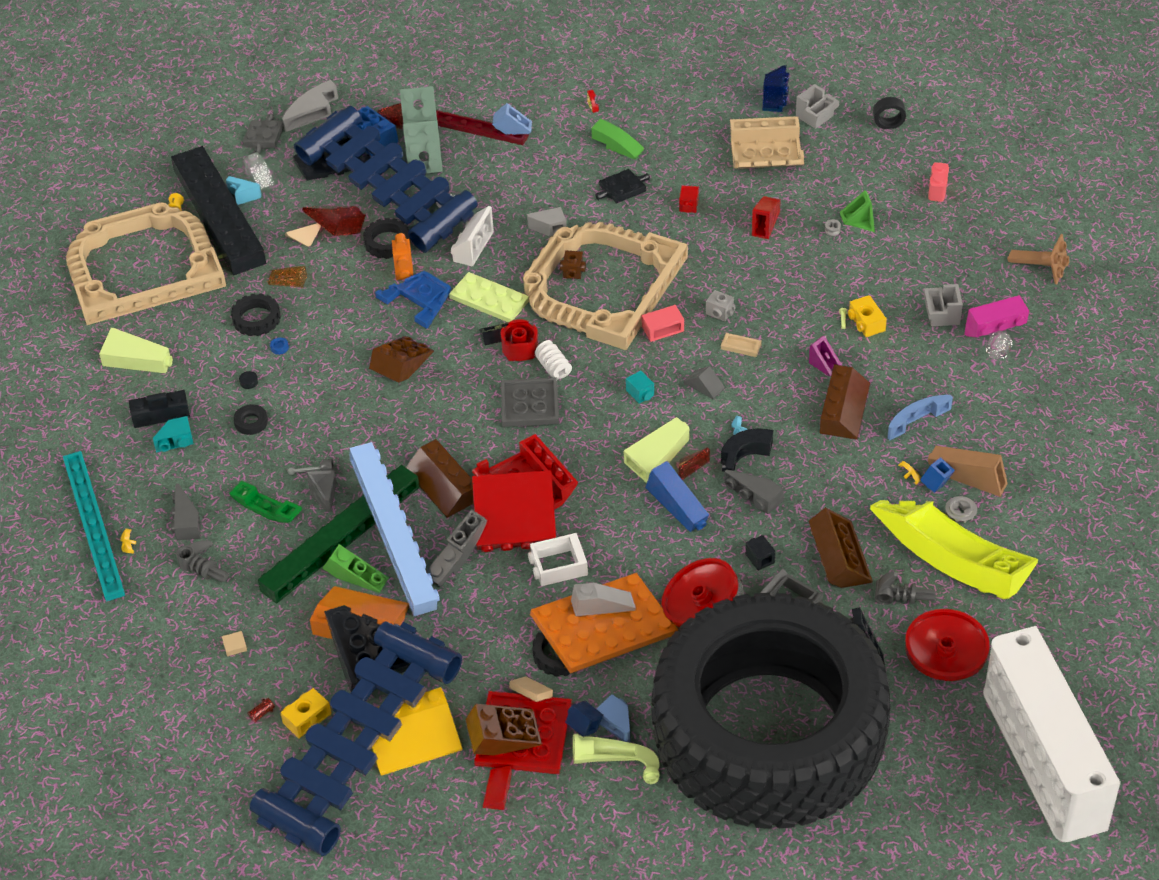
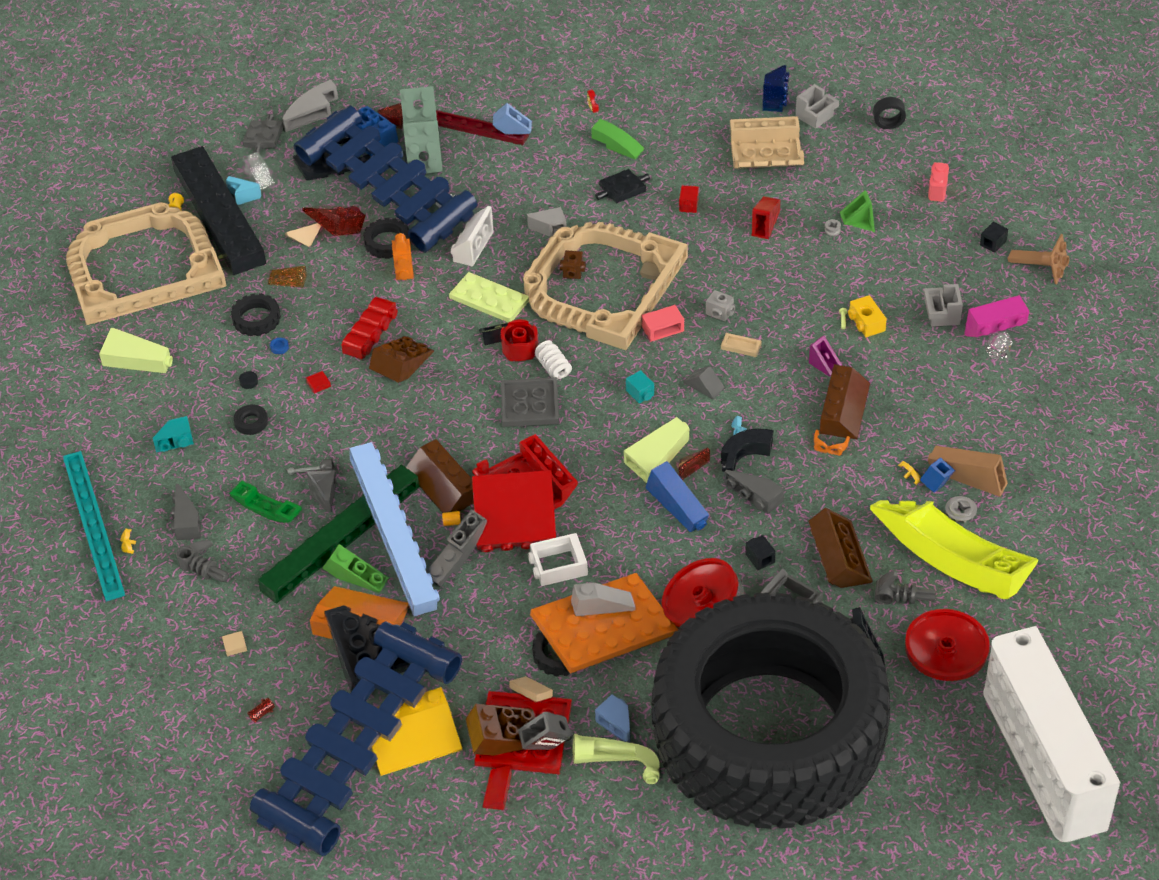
black piece [128,390,190,428] -> none
yellow brick [280,688,331,738] -> none
blue wing [375,270,451,329] -> none
dark blue brick [565,701,603,737] -> none
medium blue slope [888,395,953,440] -> none
none -> red tile [306,371,331,394]
none -> red brick [341,297,398,359]
none -> light orange hinge [442,511,461,527]
none -> dark grey torso [518,712,573,750]
none -> dark tan slope [640,261,660,280]
none -> orange cap [814,430,850,456]
none -> black brick [980,221,1008,253]

